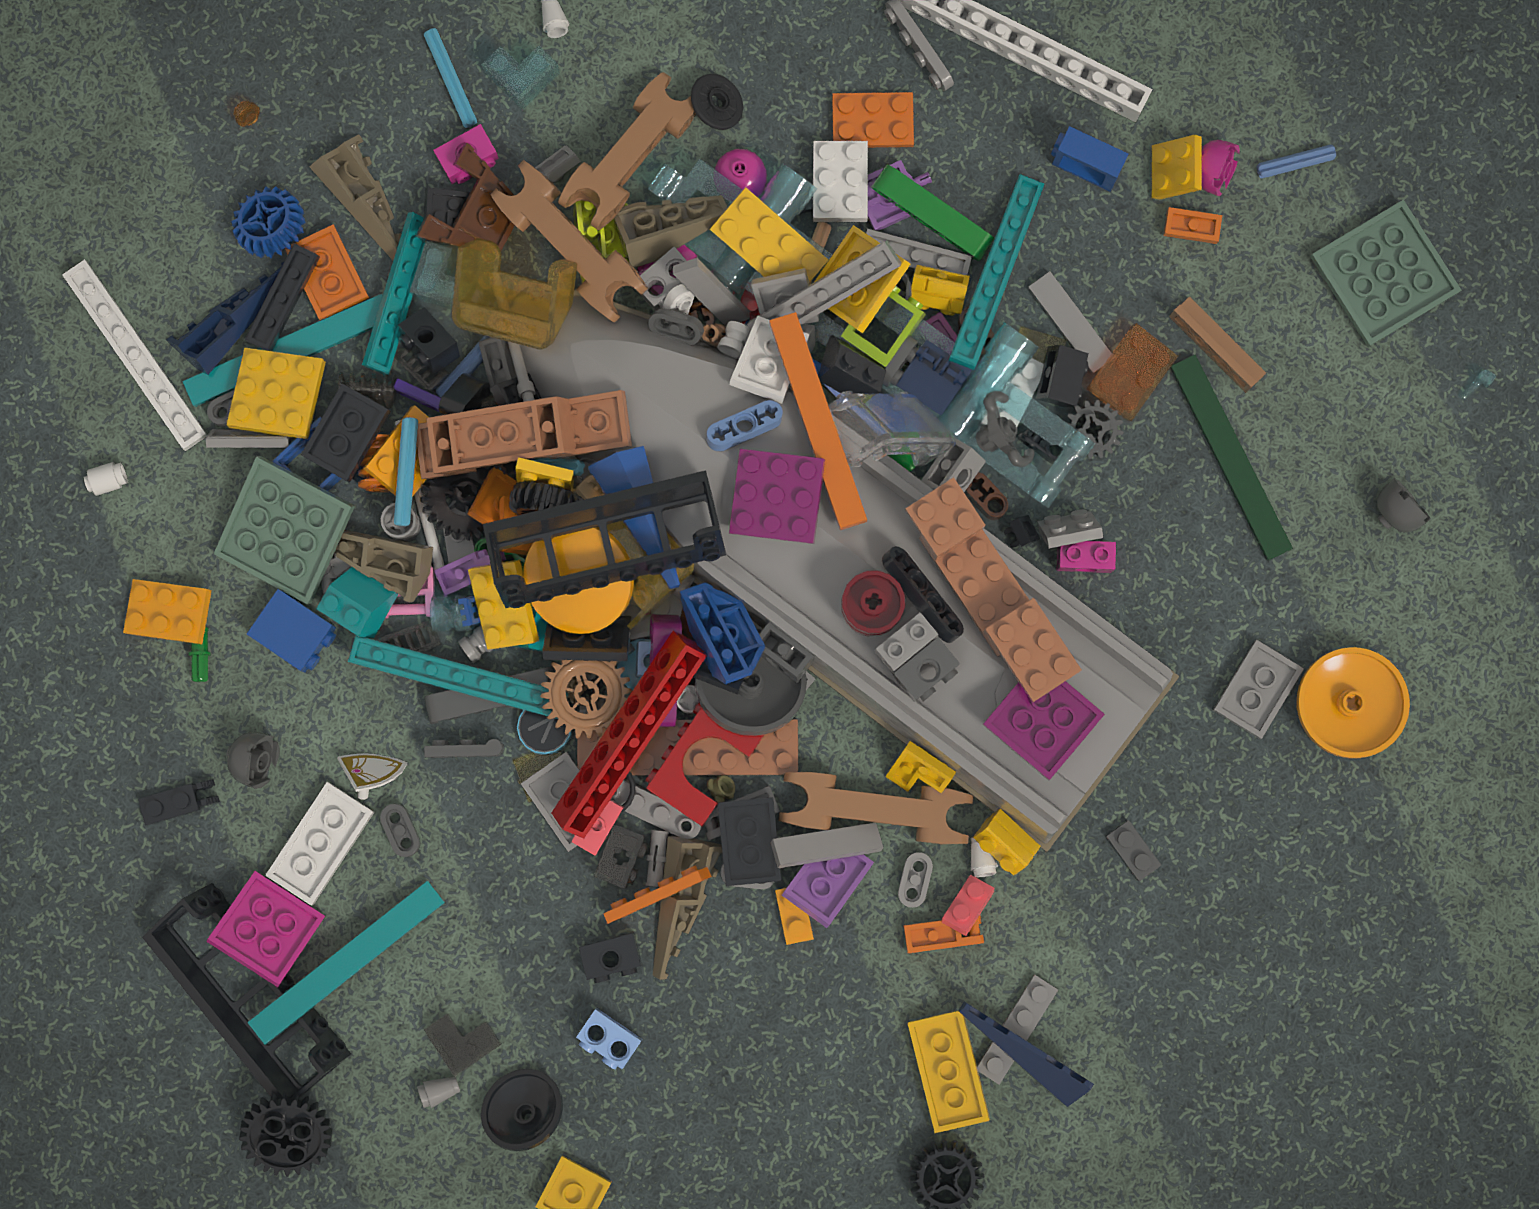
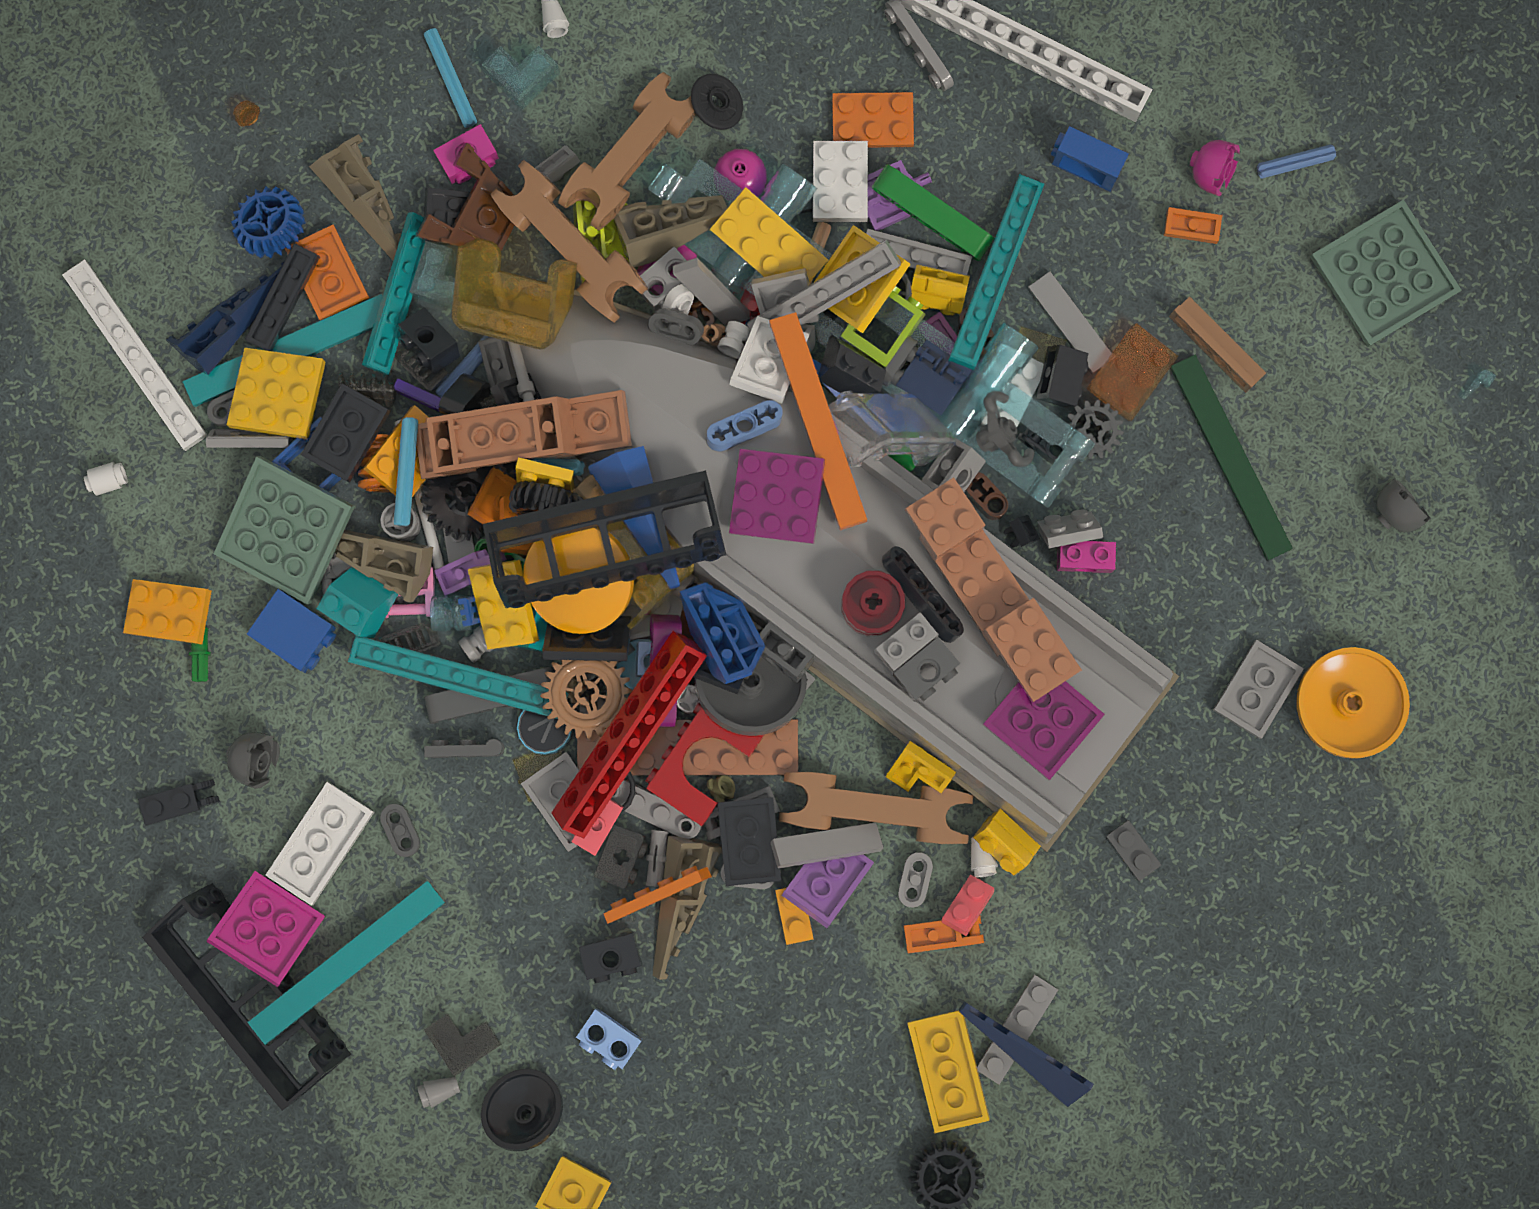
black gear [239,1091,333,1177] -> none
shield [337,753,407,799] -> none
yellow plate [1152,135,1202,199] -> none

